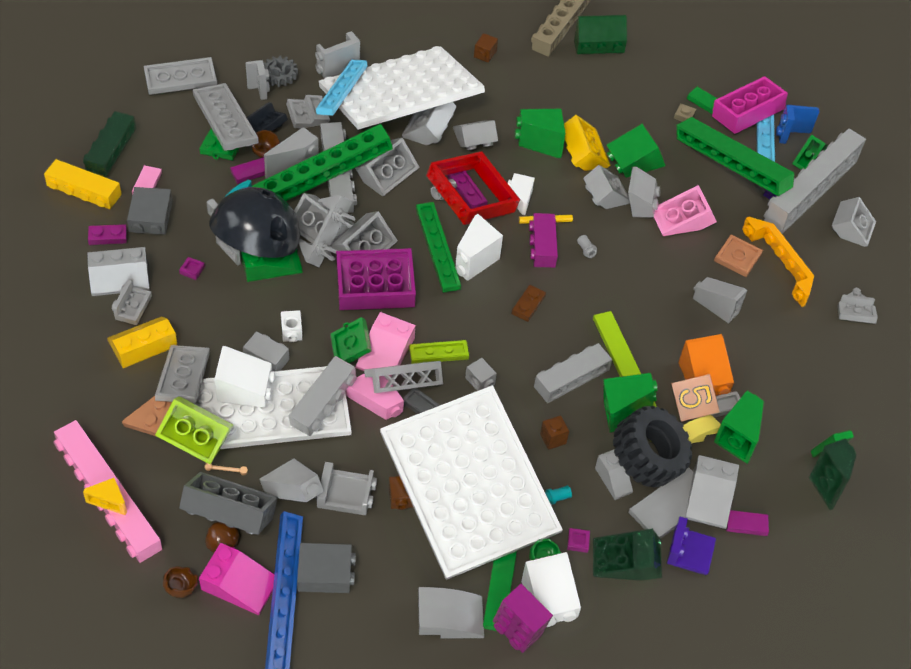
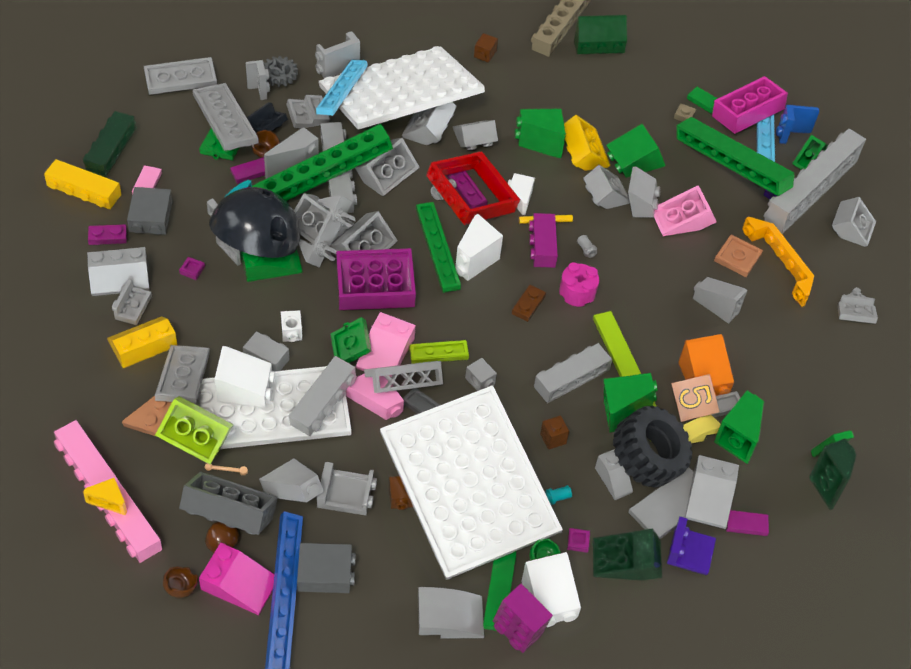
none -> dark pink brick [559,262,599,307]

